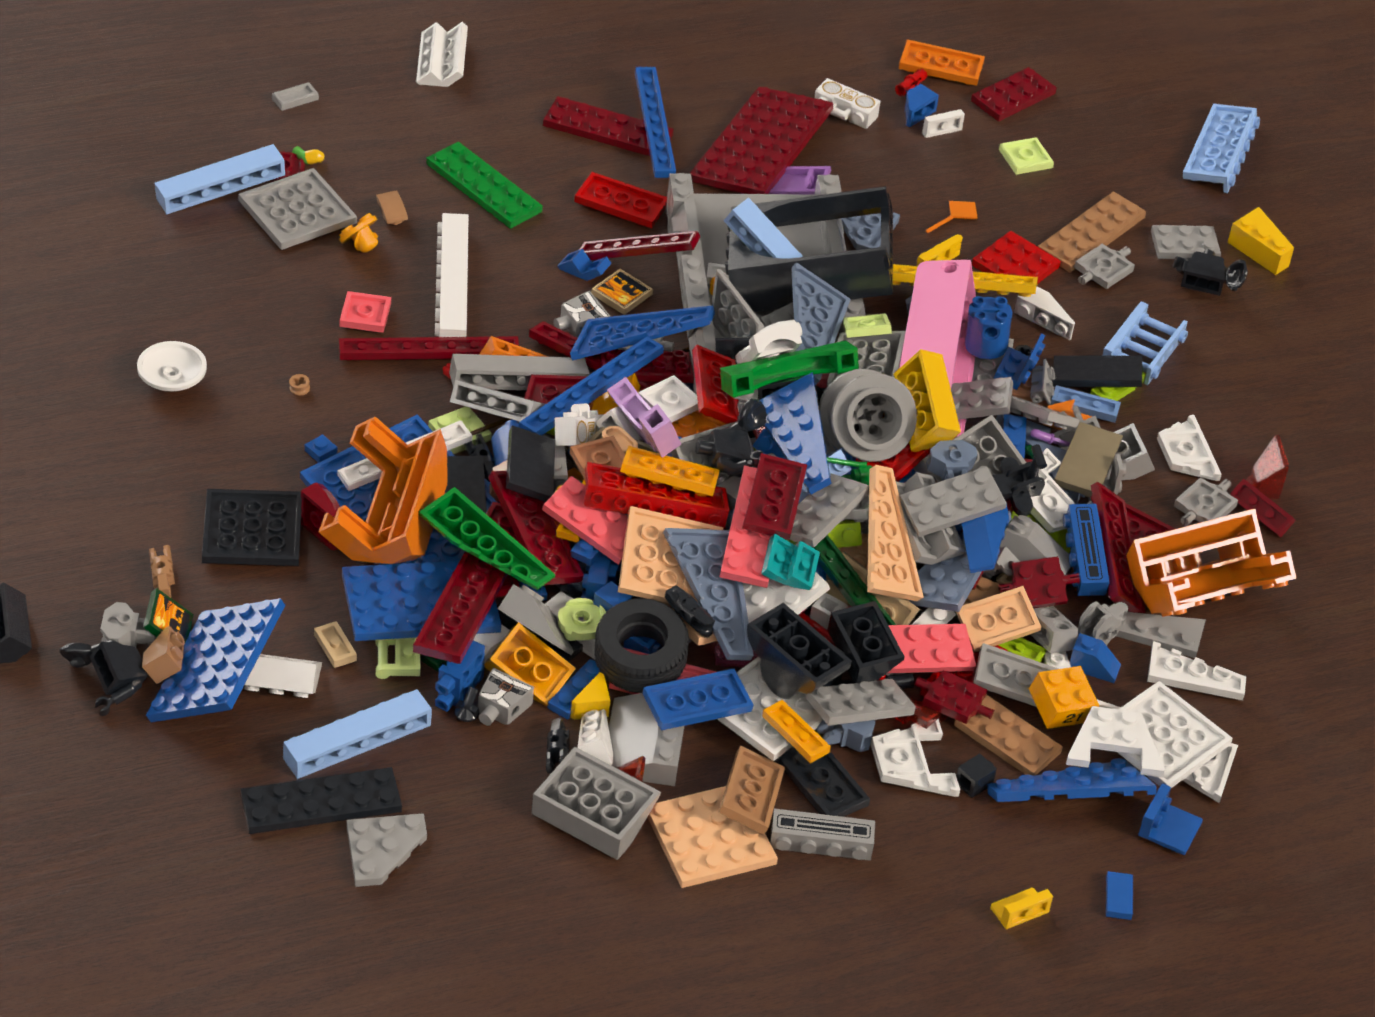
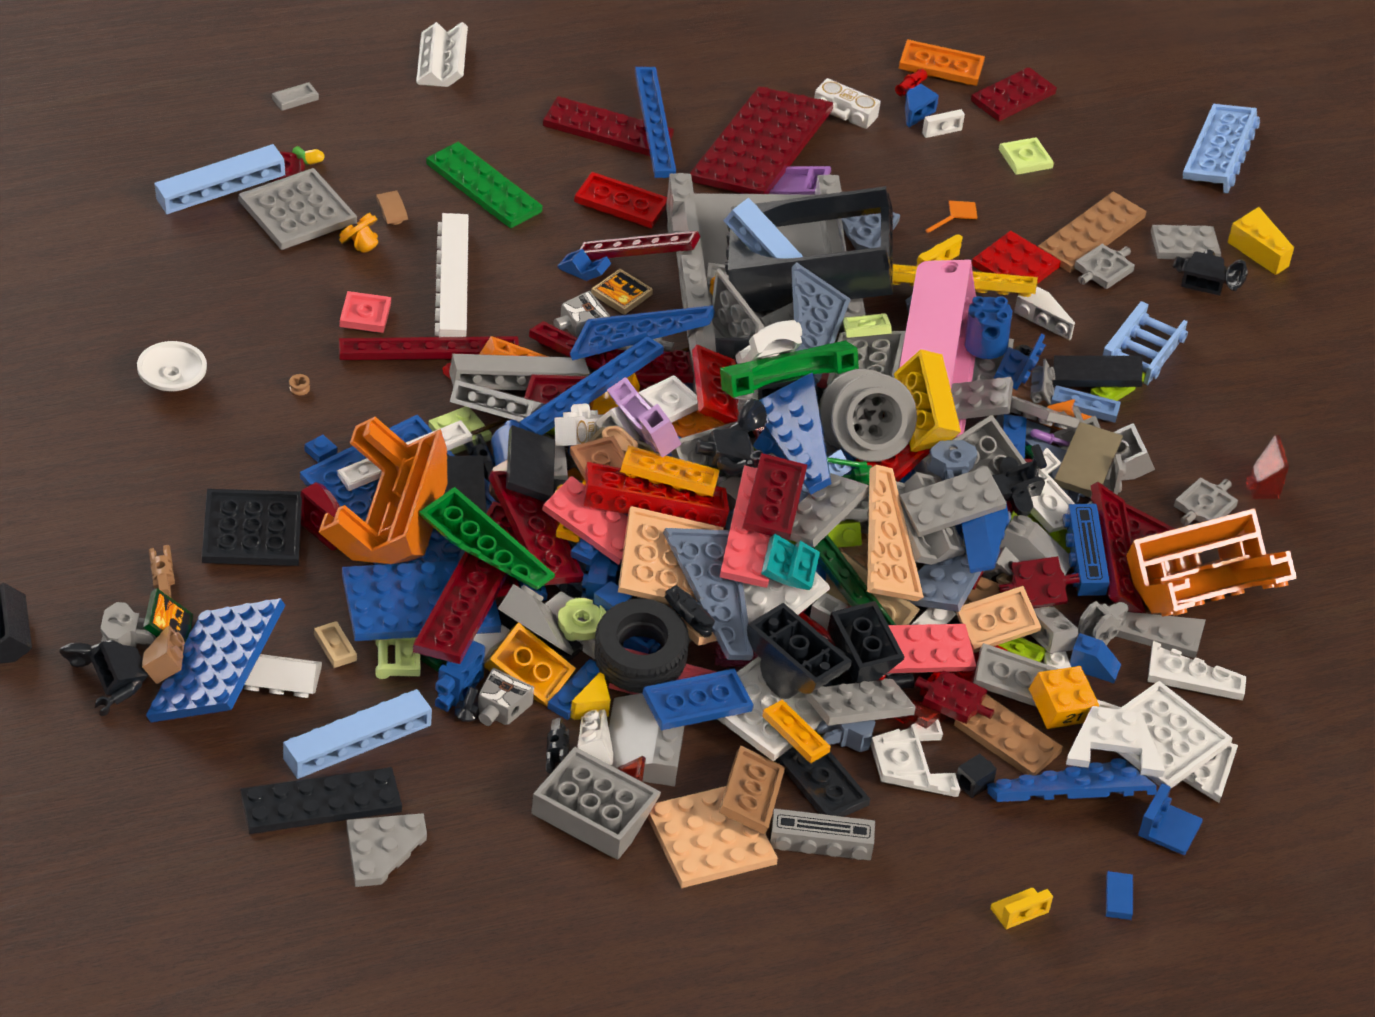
white wing [1157,415,1221,481] -> none
dark red plate [1229,478,1296,538] -> none

